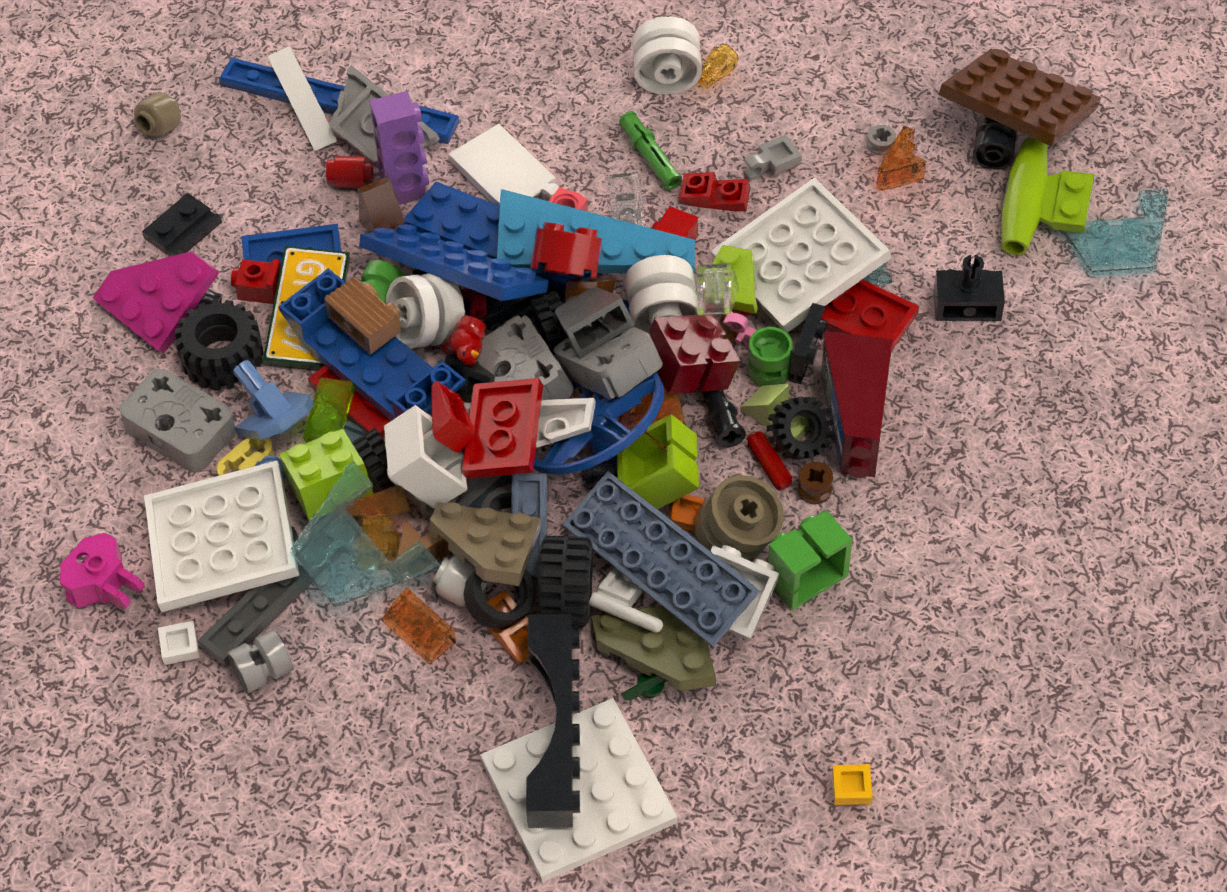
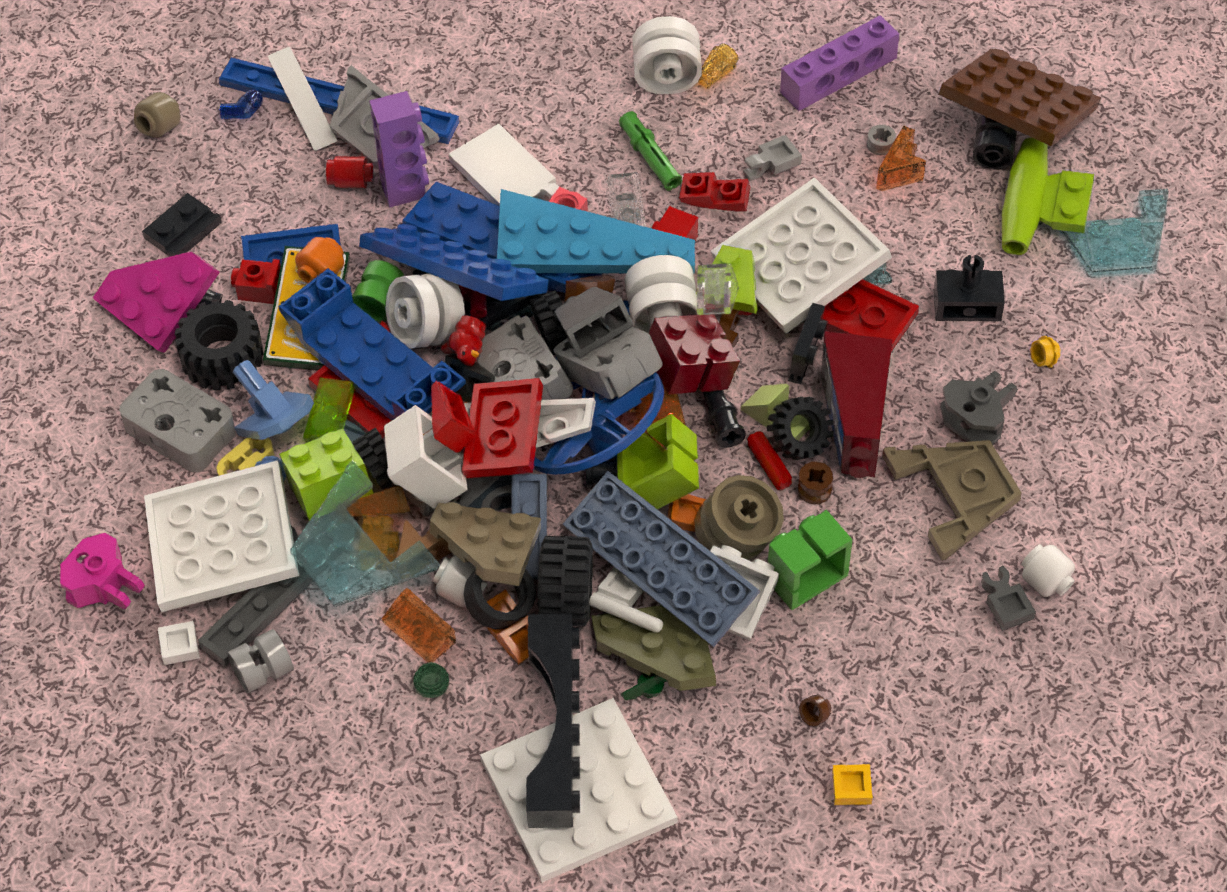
medium nougat brick [324,277,401,354] -> none
reddish brown slope [358,176,405,232] -> none
red brick [530,222,602,279] -> none
bright pink piece [723,312,757,351] -> none
bright green wheel [748,327,792,387] -> none
none -> clear blue arm [220,89,263,119]
none -> orange head [295,237,344,283]
none -> clear green plate [413,662,450,698]
none -> medium lavender brick [780,15,899,111]
none -> reddish brown hinge [799,695,831,726]
none -> dark tan wing [882,440,1022,561]
none -> dark grey hinge [940,371,1018,445]
none -> dark grey plate [981,566,1036,631]
none -> white head [1021,544,1075,597]
none -> yellow plate [1030,335,1061,368]

